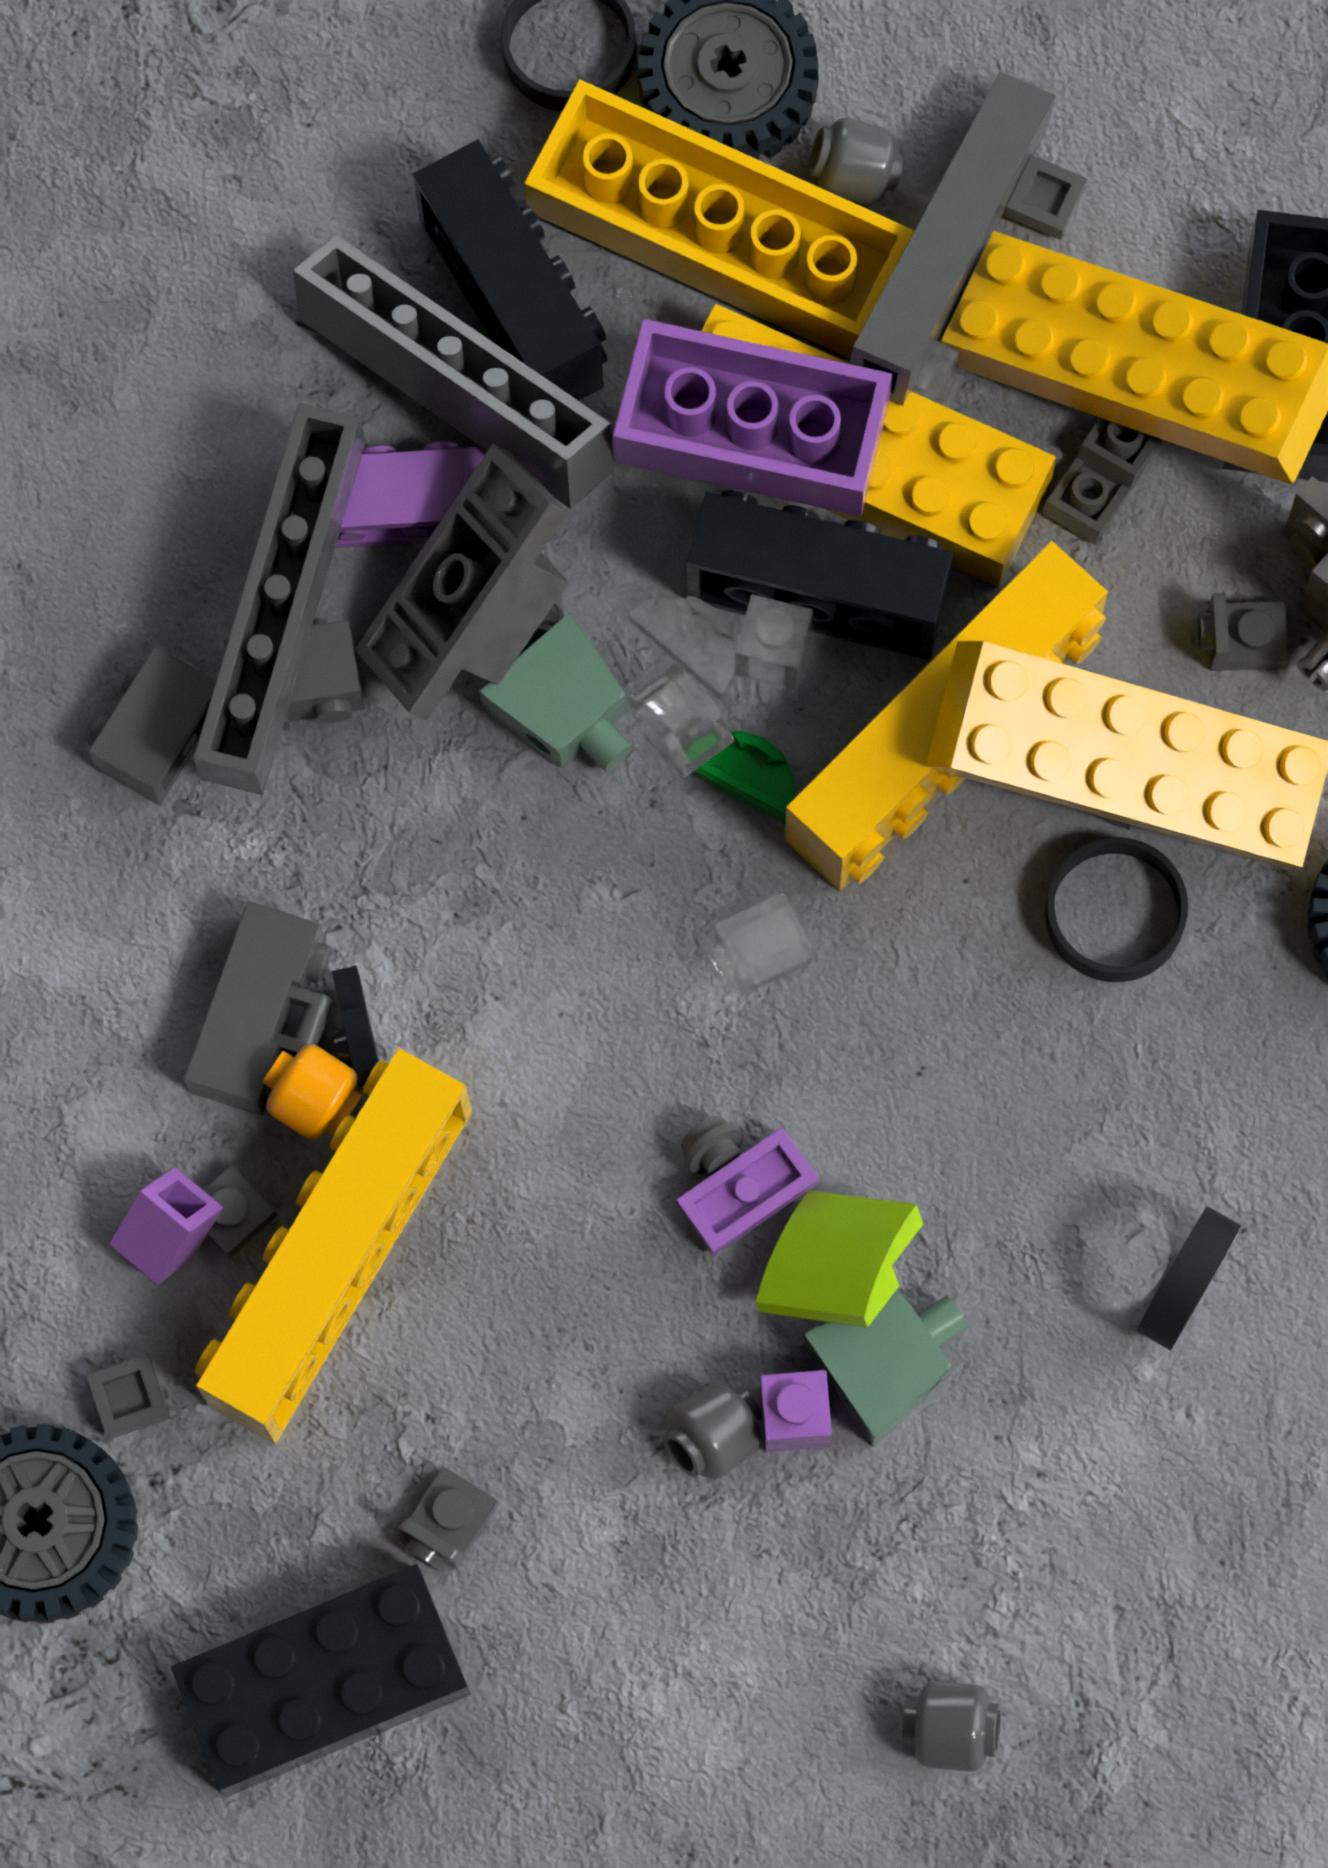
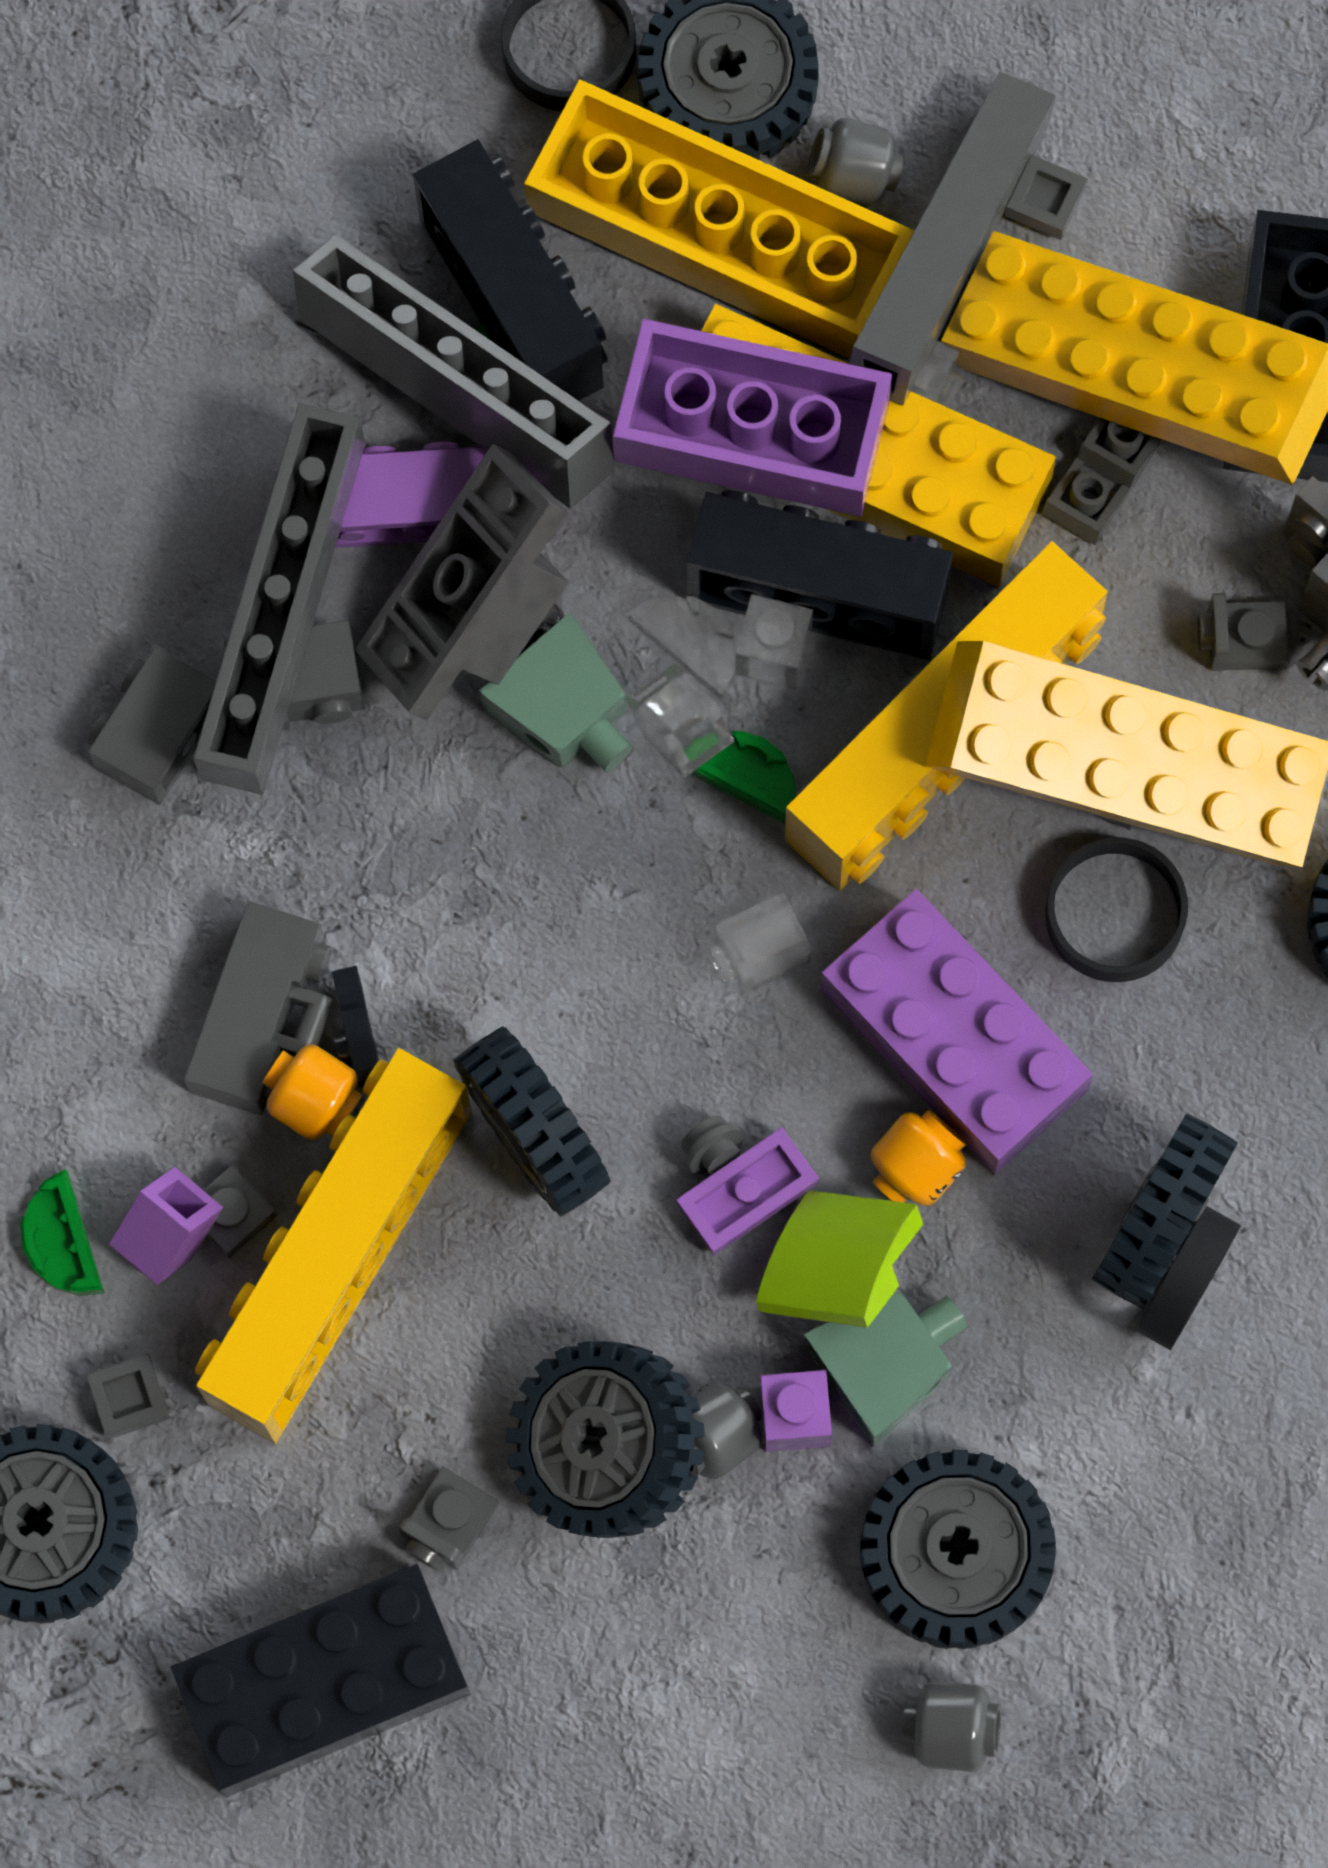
none -> green tile [20,1169,105,1296]
none -> black wheel [453,1026,611,1217]
none -> wheel [506,1341,705,1538]
none -> medium lavender brick [820,888,1093,1175]
none -> wheel [860,1449,1056,1649]
none -> light orange head [870,1110,966,1207]
none -> black wheel [1092,1113,1238,1309]

